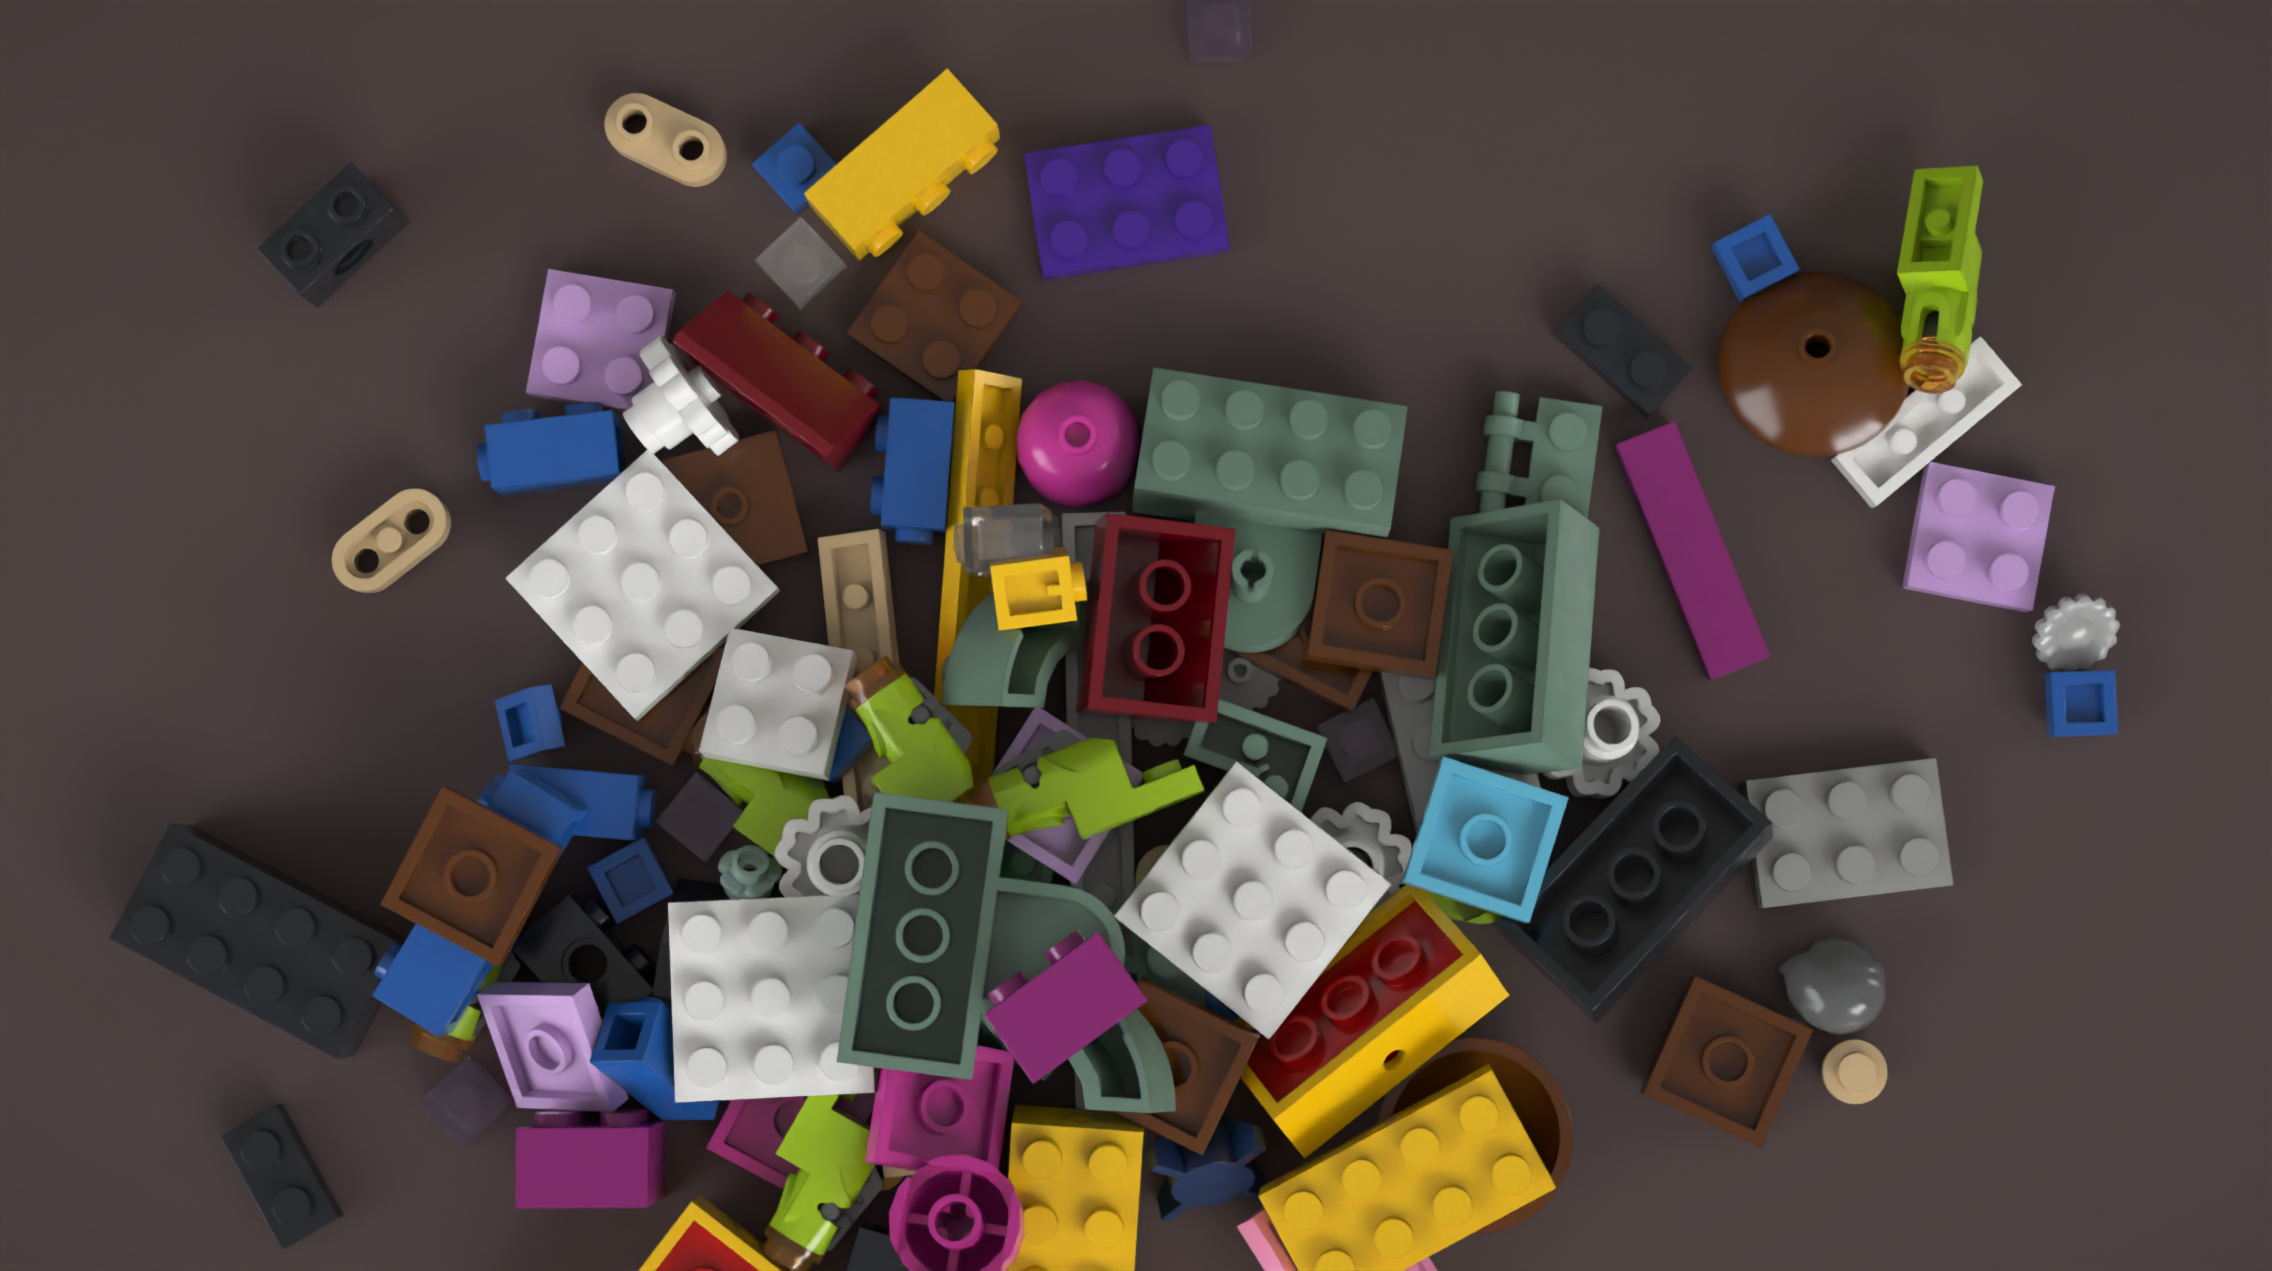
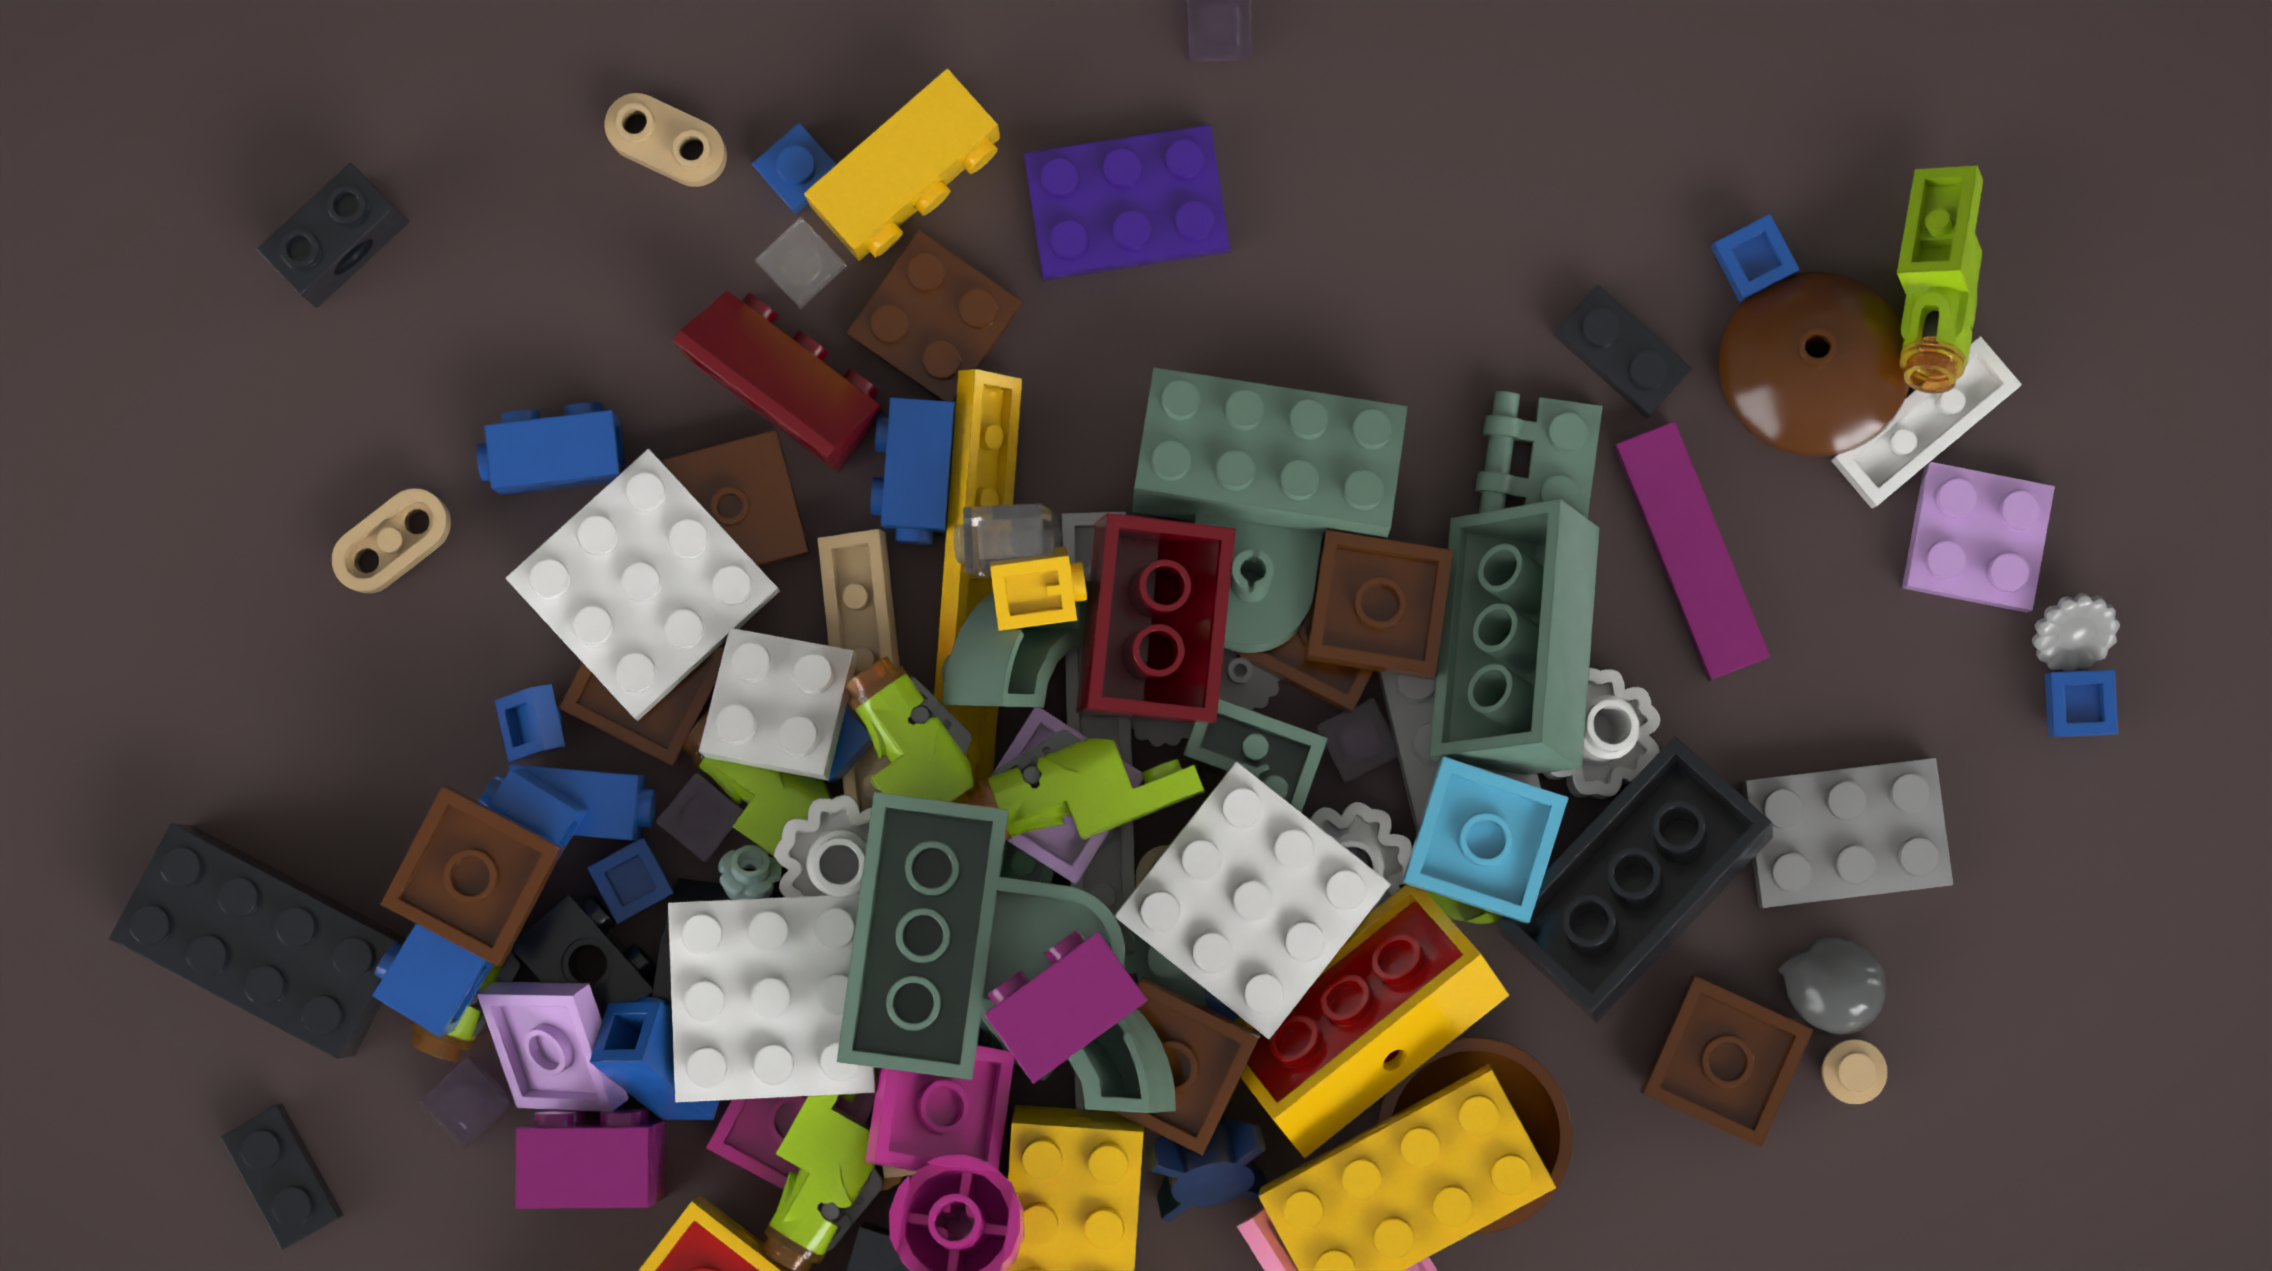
lavender plate [526,269,676,412] -> none
white plant [623,335,739,456] -> none
dark pink cylinder [1015,380,1141,508] -> none

